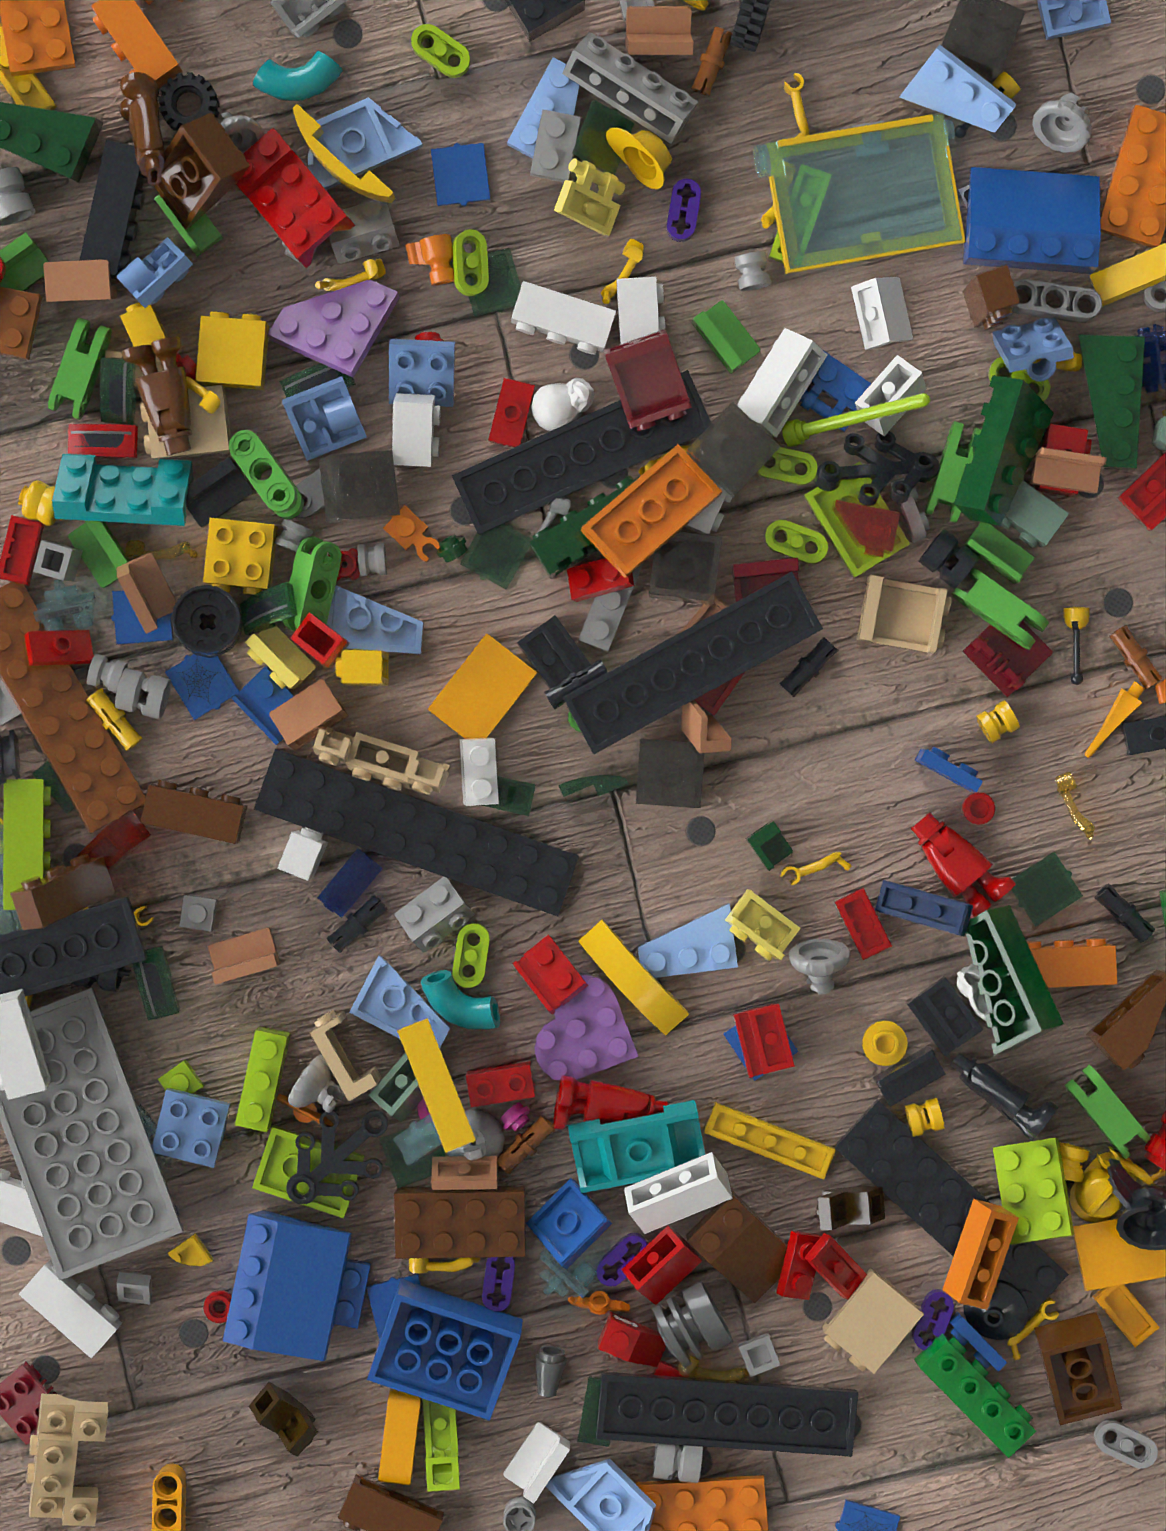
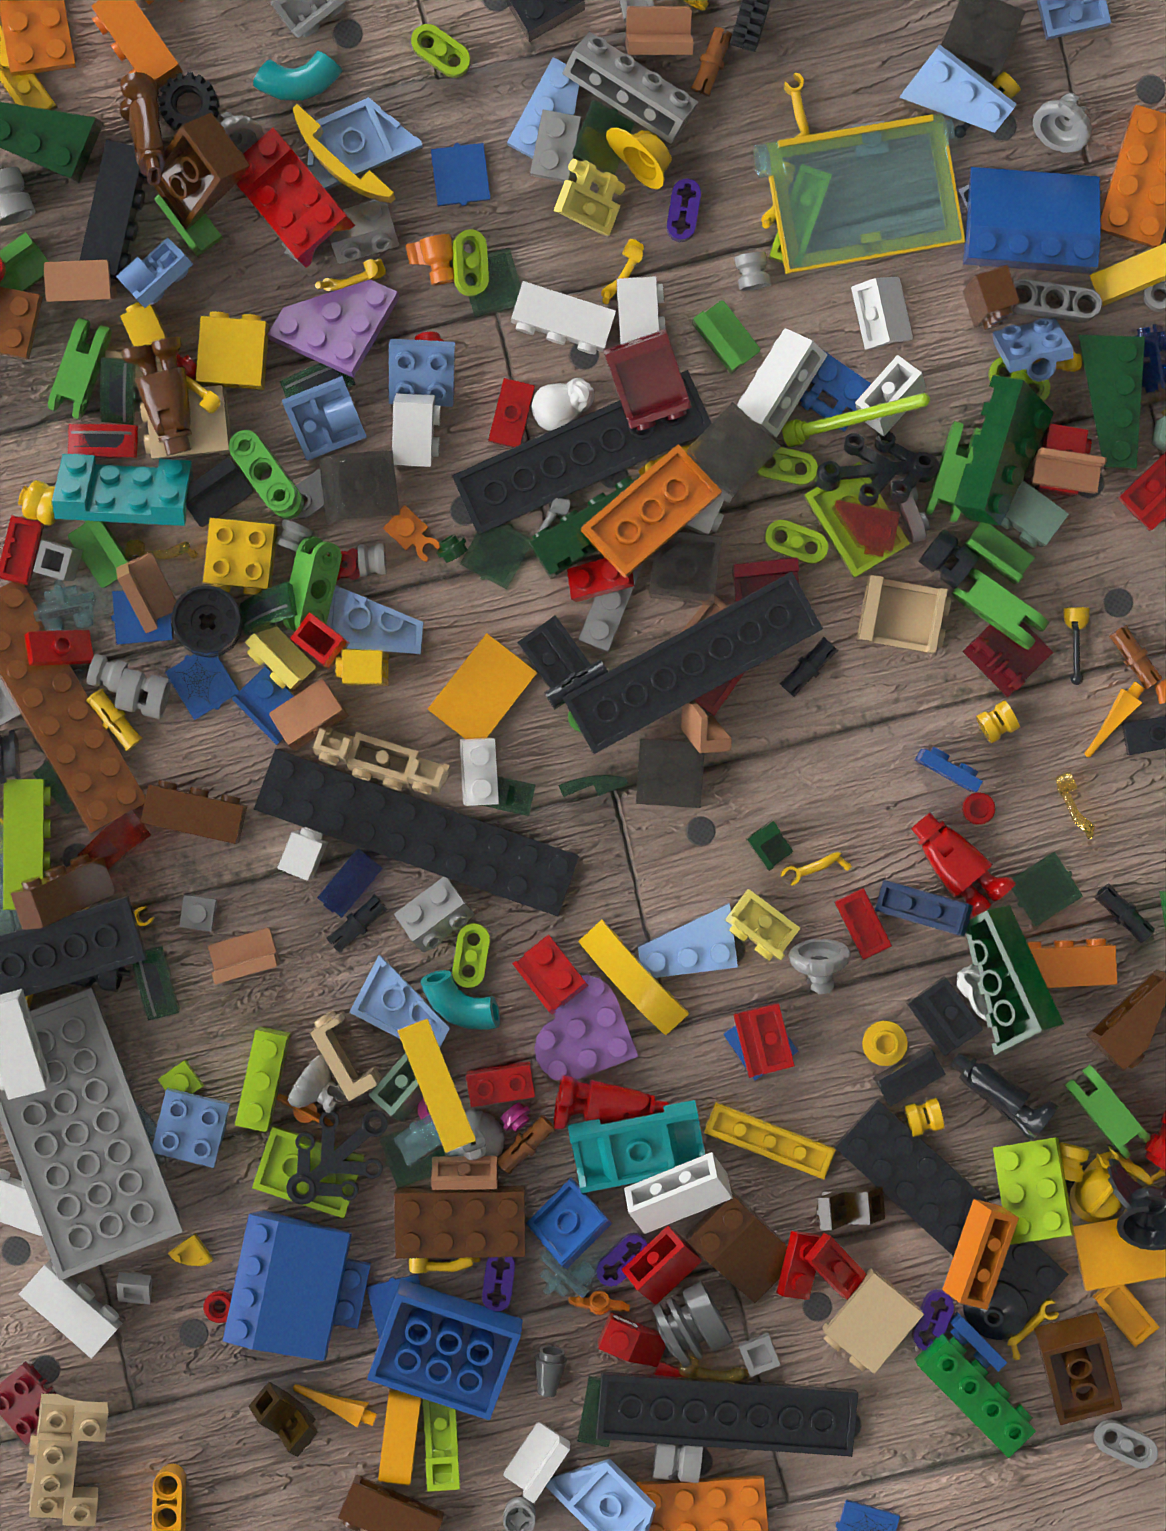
none -> light orange piece [293,1384,378,1428]

